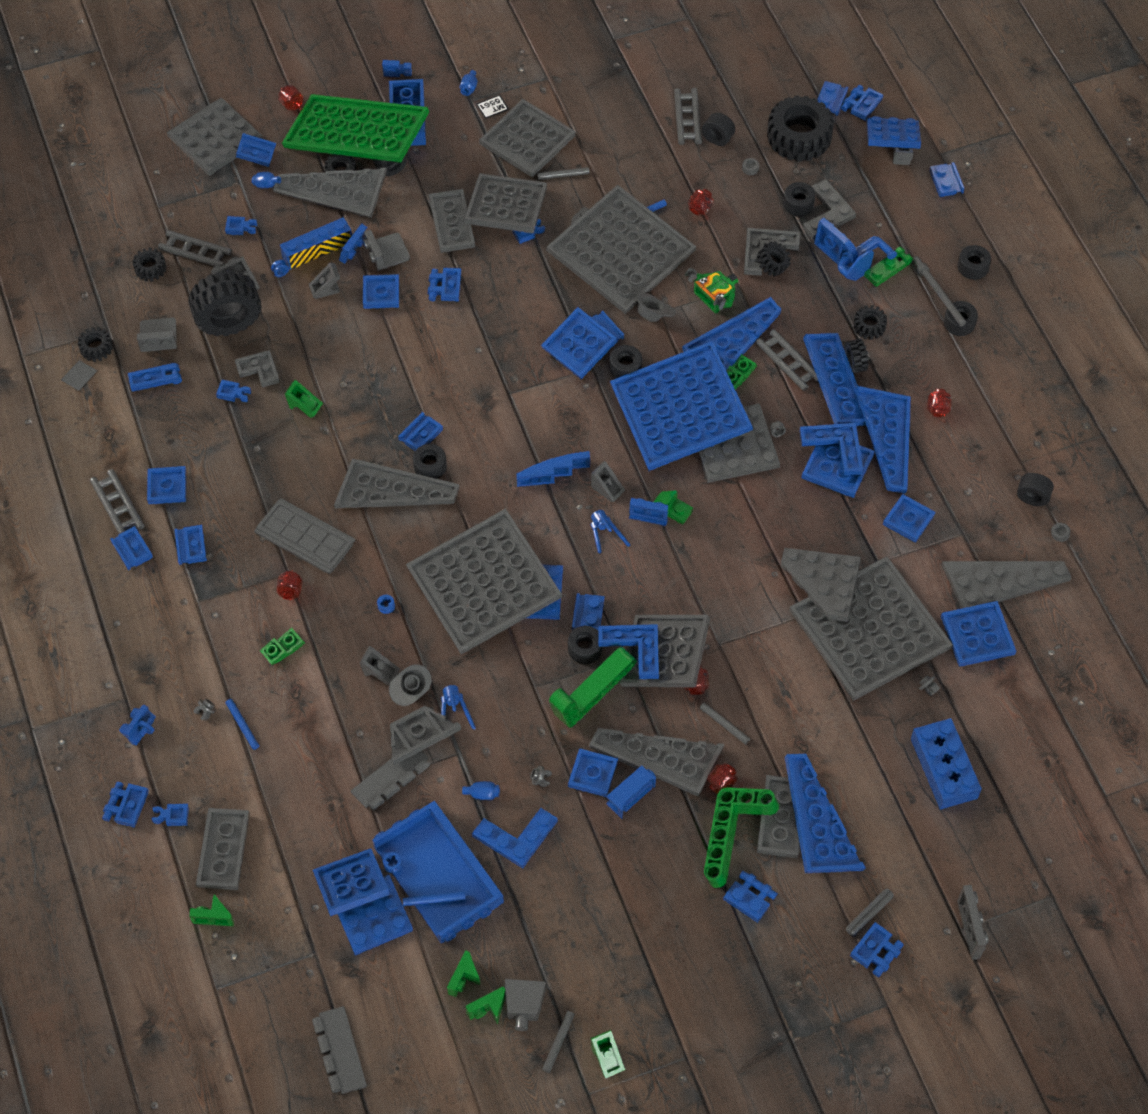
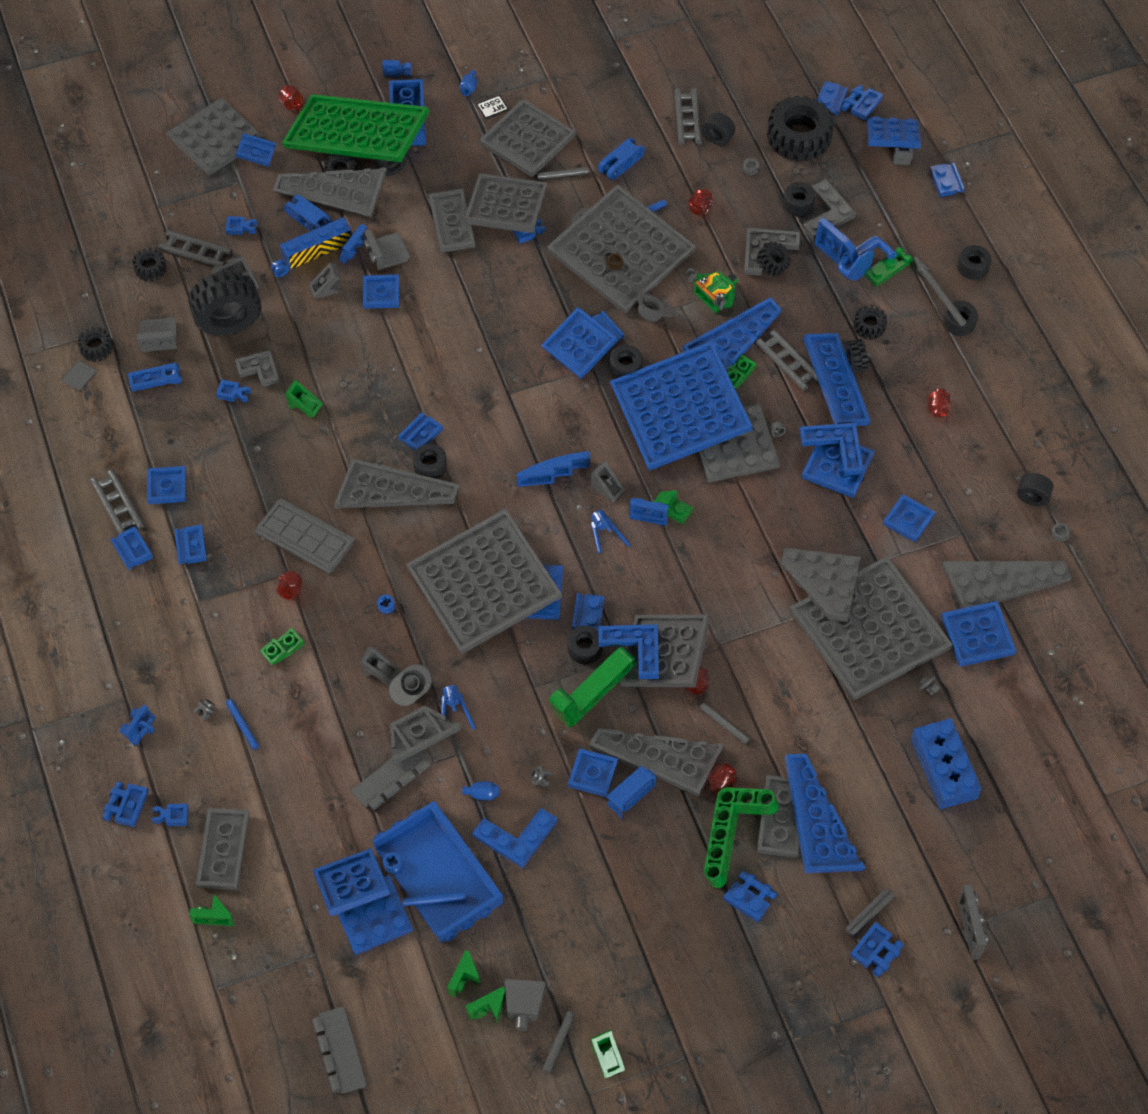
blue plant [252,172,281,188] -> none
blue plate [427,268,462,301] -> none
blue wing [856,386,911,494] -> none
none -> blue piece [283,194,333,231]
none -> blue piece [598,138,645,181]
none -> dark brown plate [606,253,624,271]

